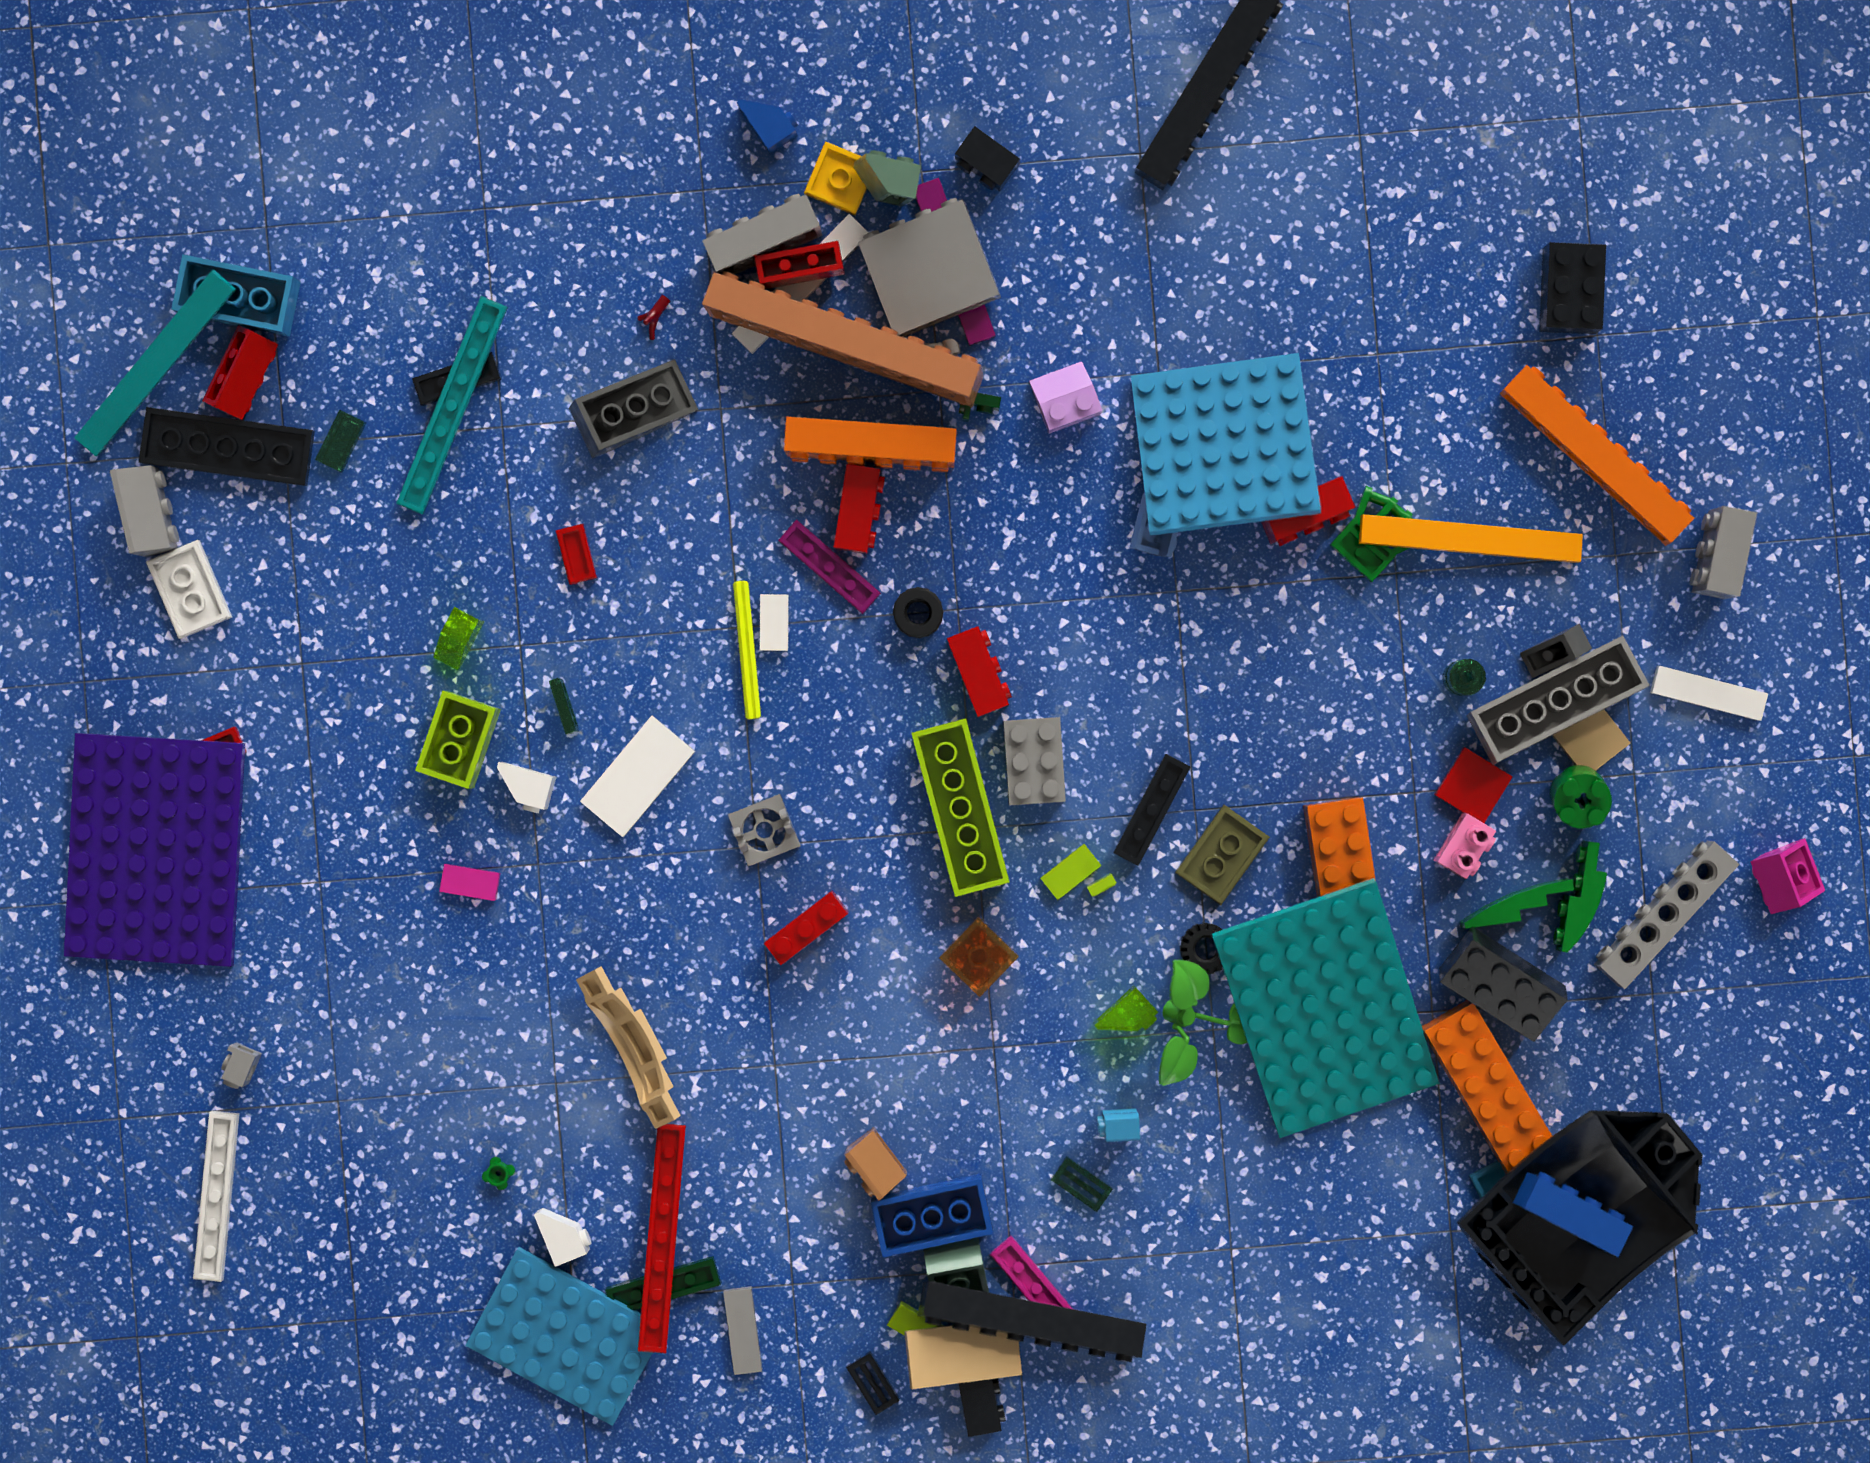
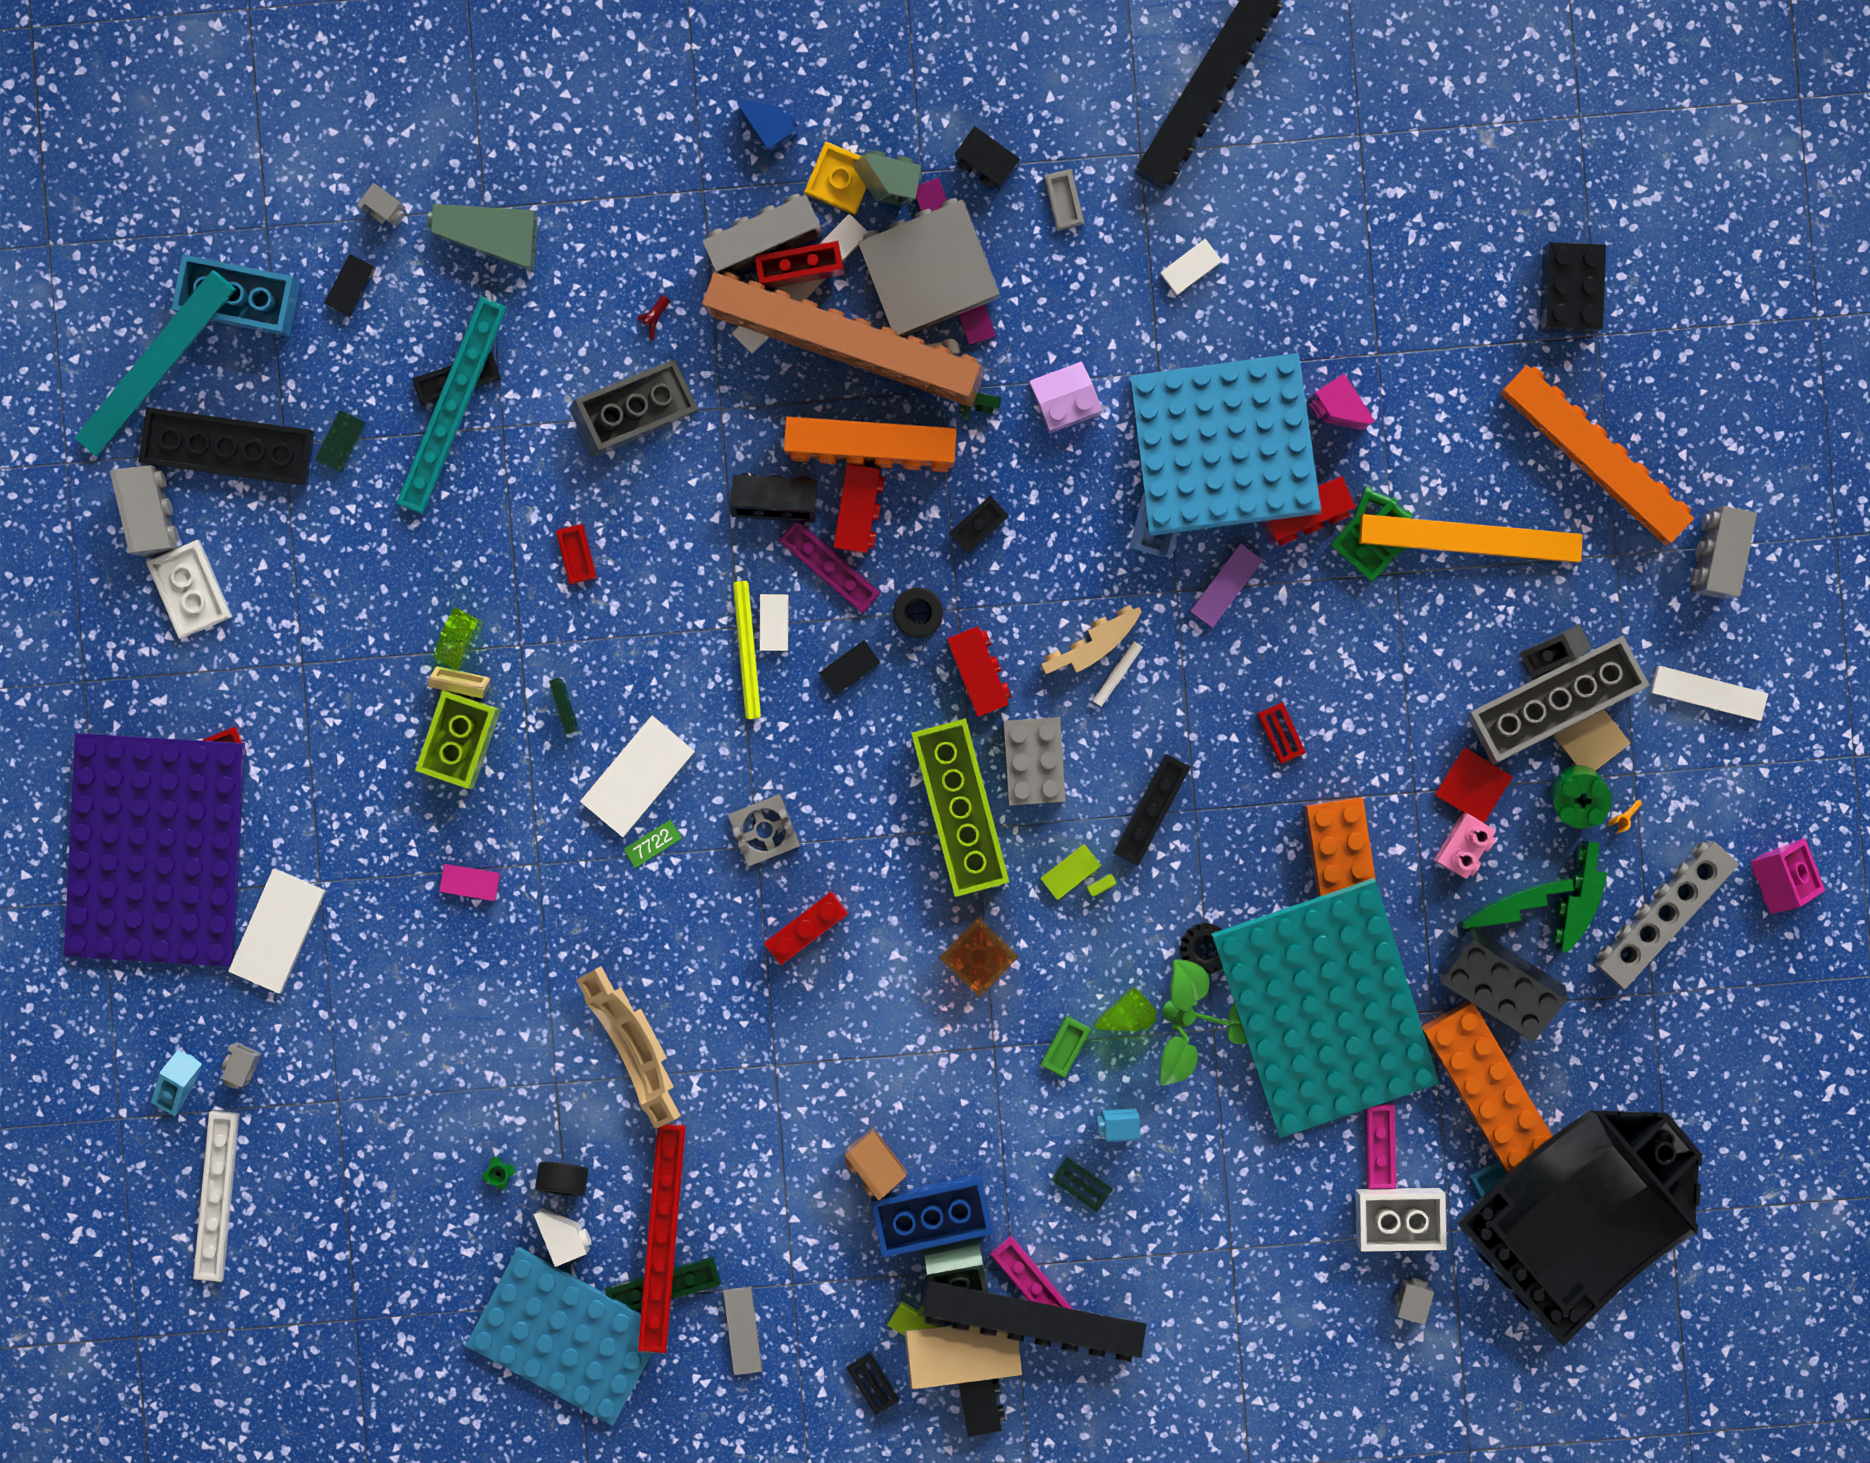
red brick [202,325,278,420] -> none
white slope [497,762,556,813] -> none
olive tile [1175,804,1270,905] -> none
clear green wheel [1443,659,1486,696] -> none
blue brick [1513,1172,1633,1257] -> none
none -> medium azure slope [151,1050,202,1116]
none -> white tile [228,868,326,994]
none -> black tile [324,254,376,318]
none -> light grey brick [357,183,406,226]
none -> sand green slope [428,204,538,271]
none -> tan tile [428,666,491,698]
none -> black tyre [535,1162,588,1196]
none -> bright green sticker [623,820,682,868]
none -> black brick [730,473,818,523]
none -> black tile [819,640,881,695]
none -> black plate [949,495,1009,554]
none -> bright green tile [1040,1015,1091,1078]
none -> tan slope [1041,605,1141,675]
none -> light grey tile [1044,169,1084,231]
none -> white piece [1092,641,1143,707]
none -> white tile [1160,239,1222,296]
none -> medium lavender tile [1190,544,1263,628]
none -> red tile [1256,702,1306,765]
none -> dark pink slope [1308,374,1375,430]
none -> white brick [1355,1188,1446,1251]
none -> dark pink tile [1365,1103,1396,1189]
none -> light grey brick [1394,1277,1434,1325]
none -> light orange hand [1608,800,1642,834]

